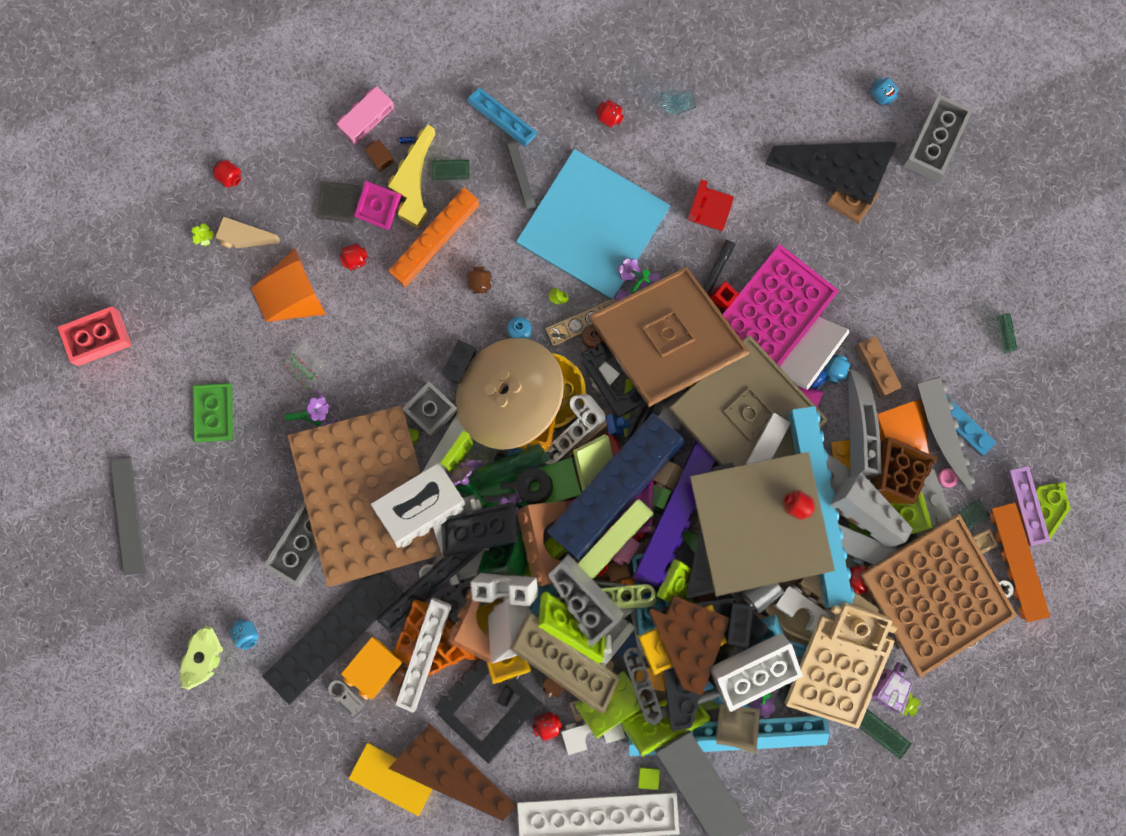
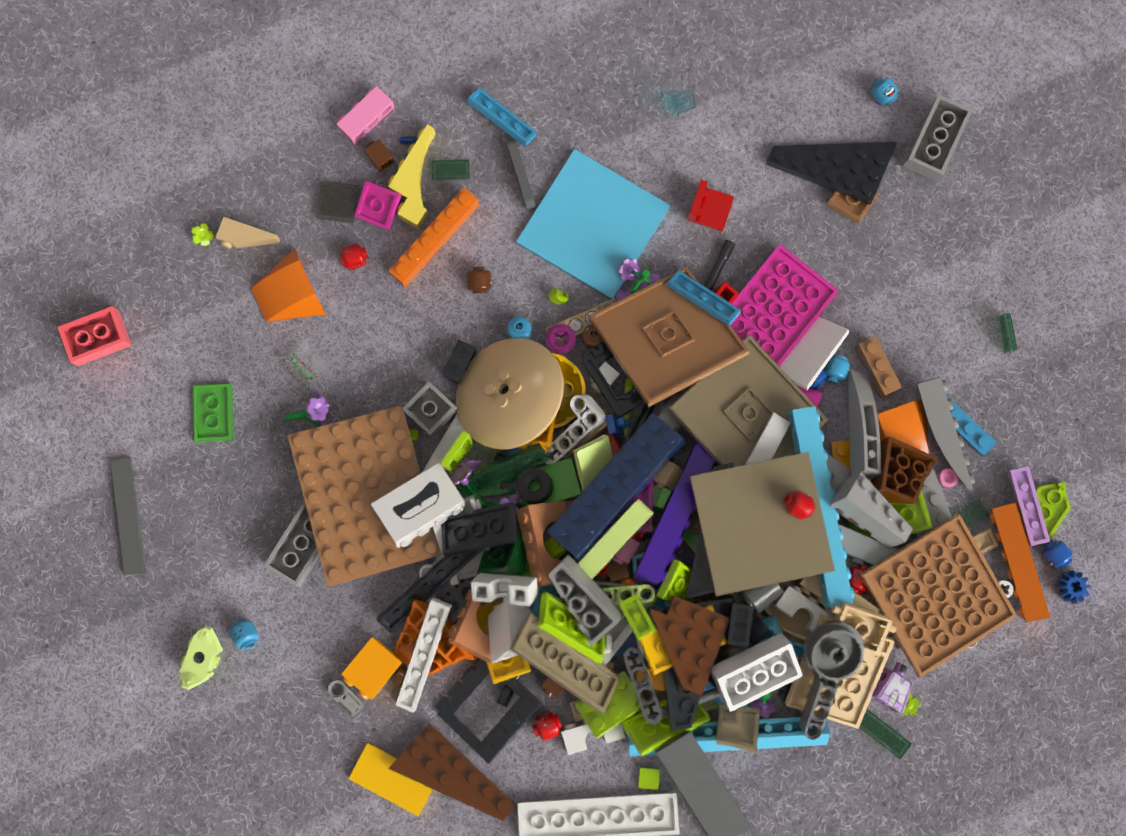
red head [212,160,242,188] -> none
black plate [262,572,403,705] -> none
red head [595,99,624,128] -> none
none -> magenta gear [545,324,576,354]
none -> lime plate [619,594,656,640]
none -> dark azure tile [667,270,741,326]
none -> dark grey beam [799,621,864,740]
none -> blue head [1042,540,1073,569]
none -> blue gear [1055,570,1091,604]

